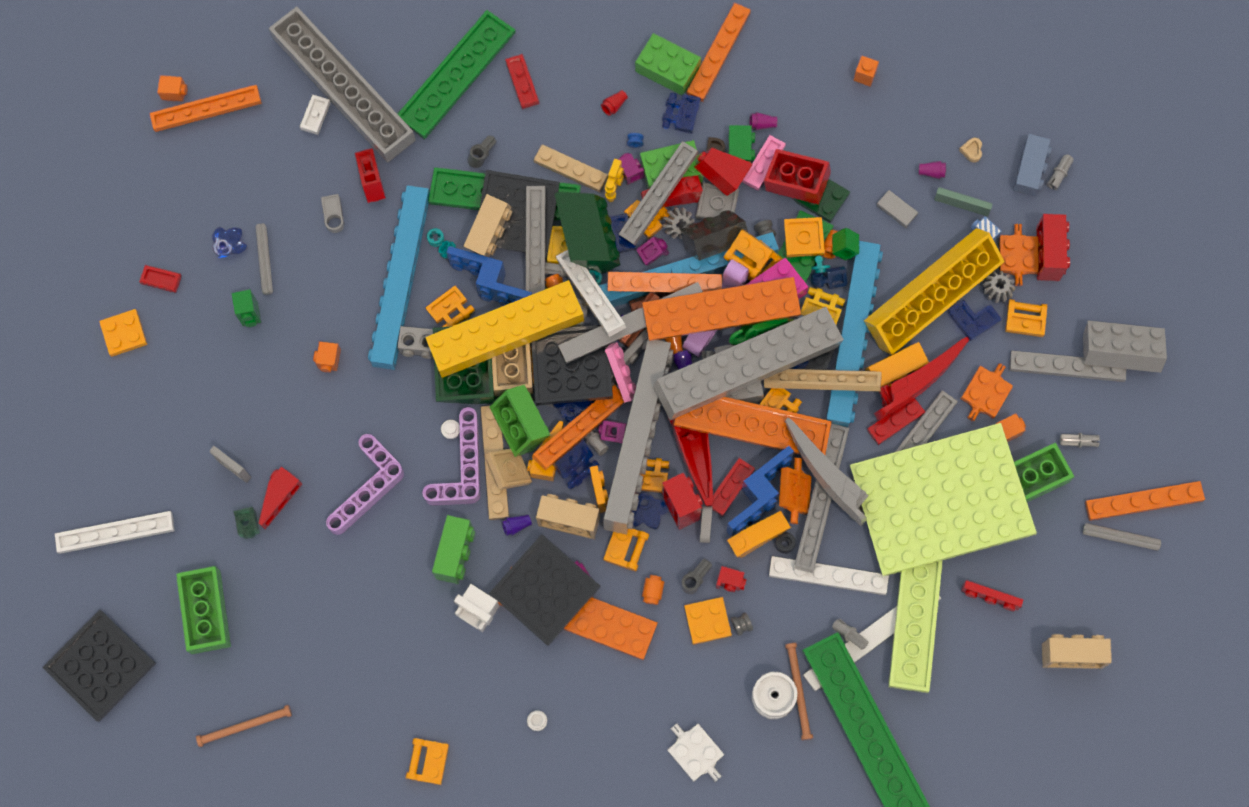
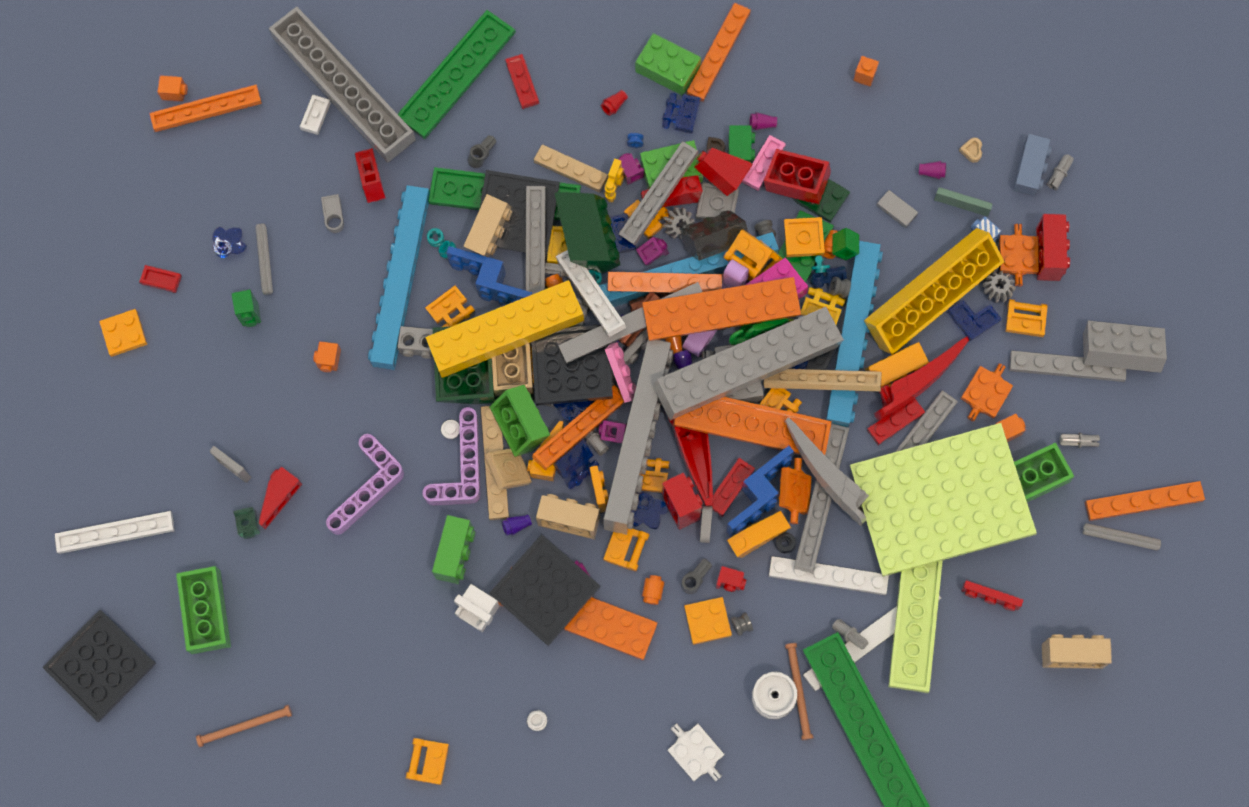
none -> dark grey wheel [829,277,851,298]

